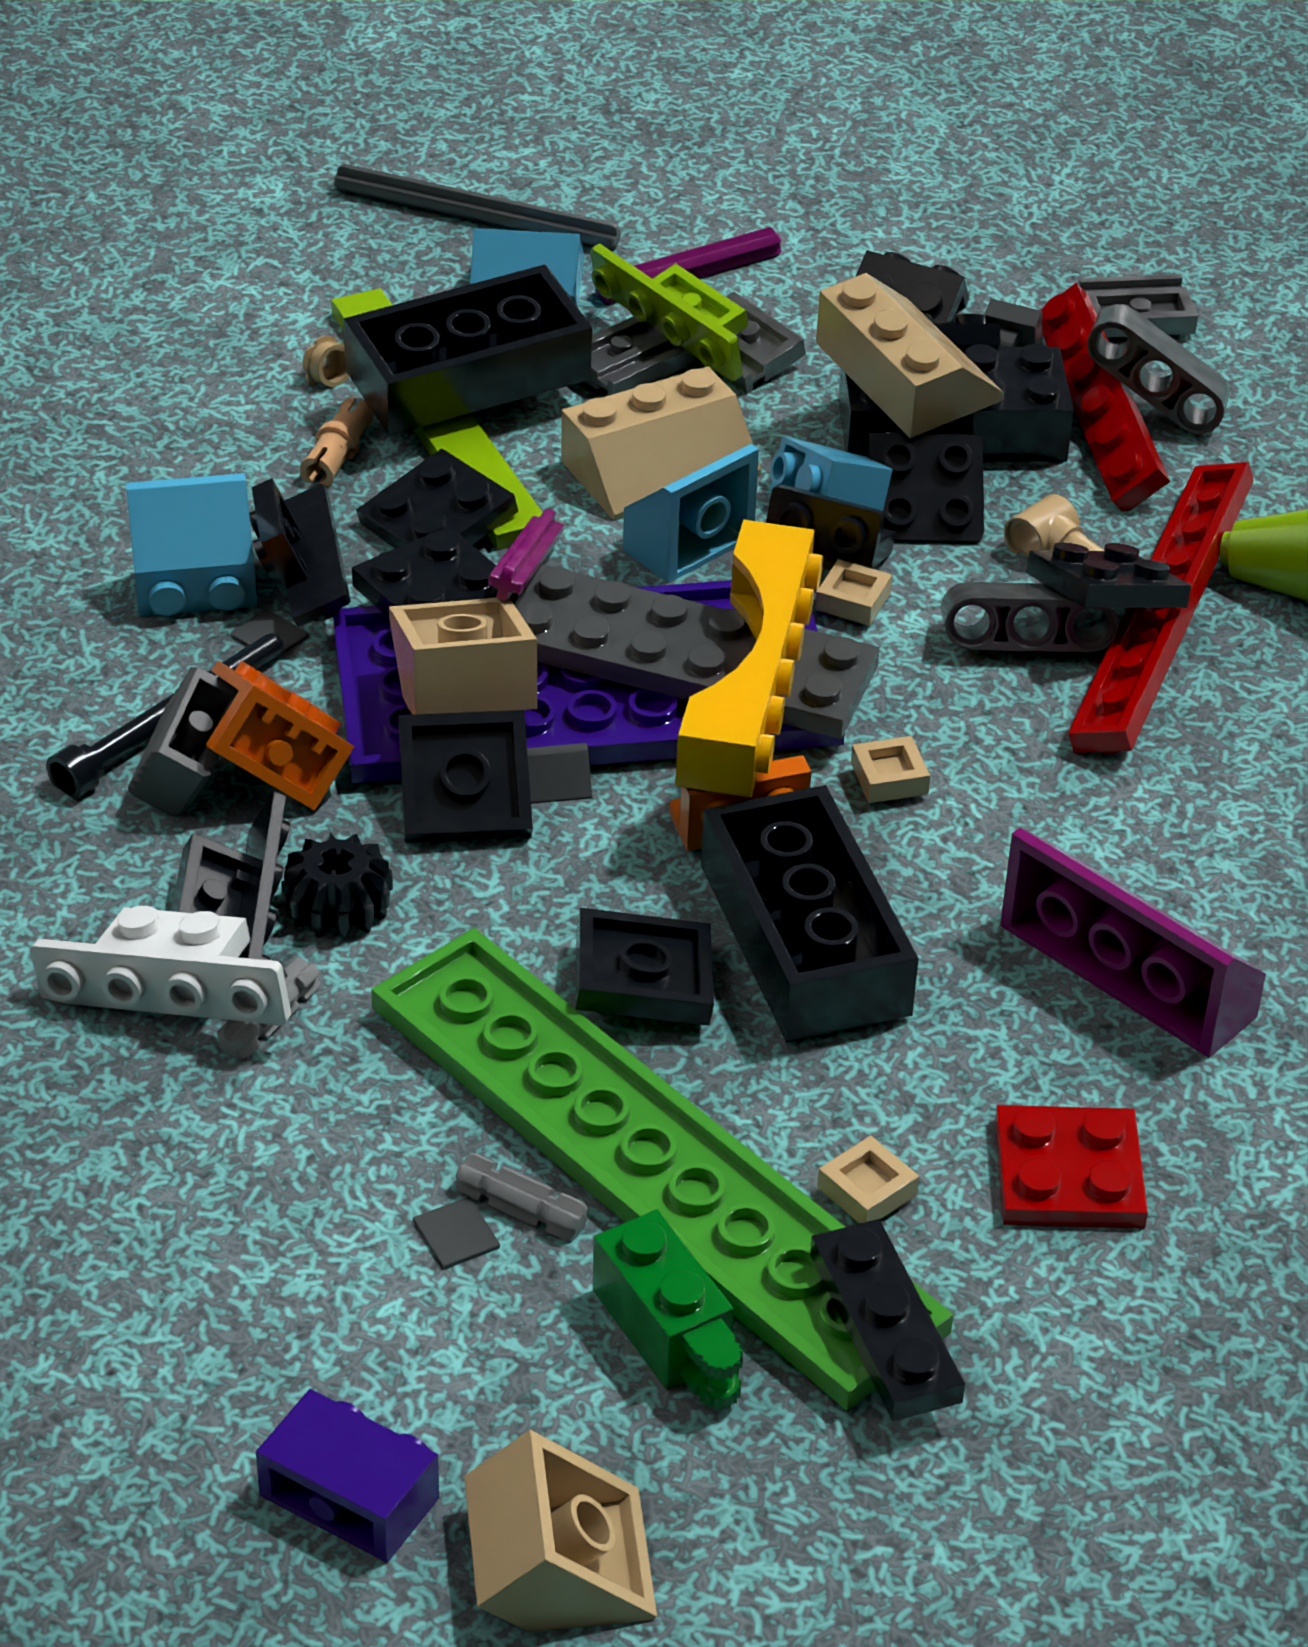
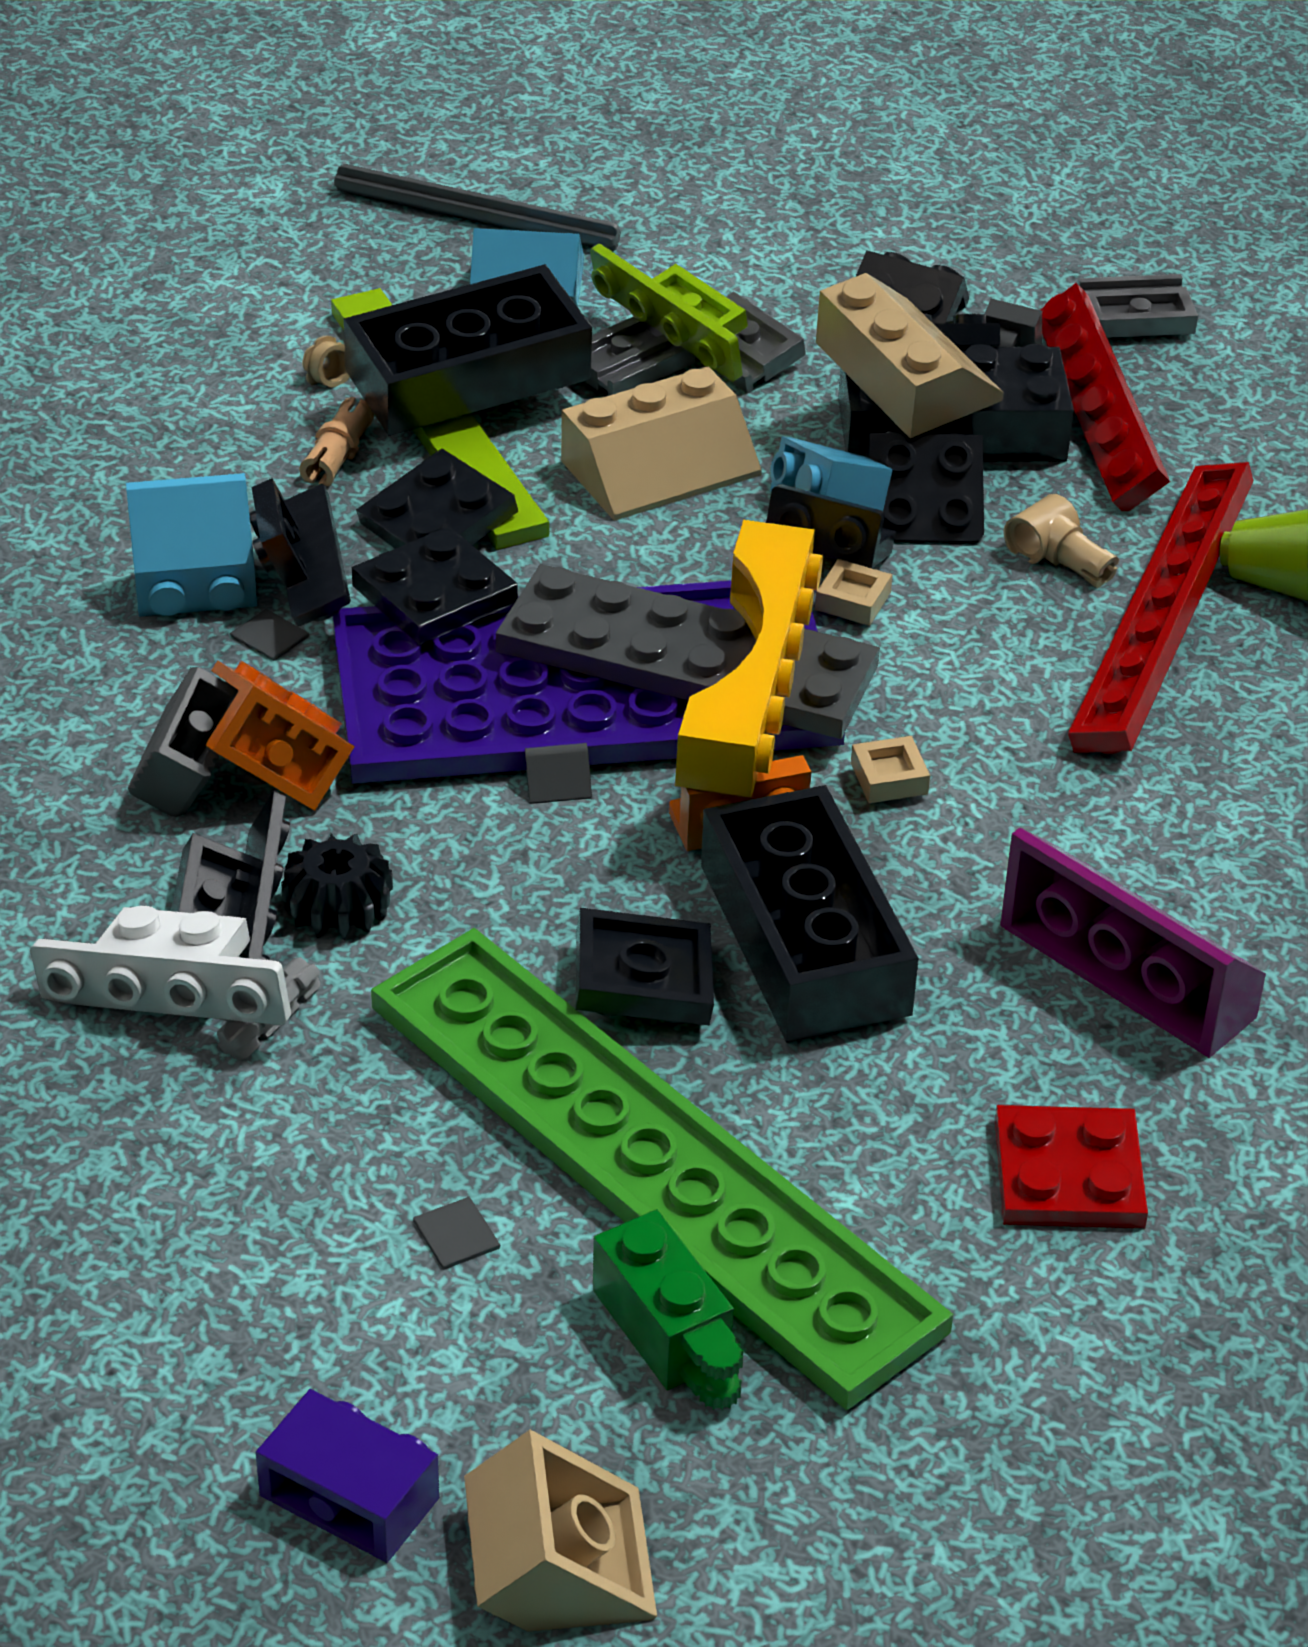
black piece [46,633,284,800] -> none
tan slope [389,598,537,714] -> none
black plate [398,710,533,843] -> none
light grey axle [456,1153,588,1241] -> none
magenta axle [488,509,564,601] -> none
magenta axle [594,227,782,305] -> none
medium azure slope [623,444,759,583] -> none
black plate [810,1219,965,1422] -> none
tan plate [817,1135,919,1224] -> none
dark grey beam [940,582,1119,652] -> none
black plate [1026,542,1191,608] -> none
dark grey beam [1087,304,1229,434] -> none

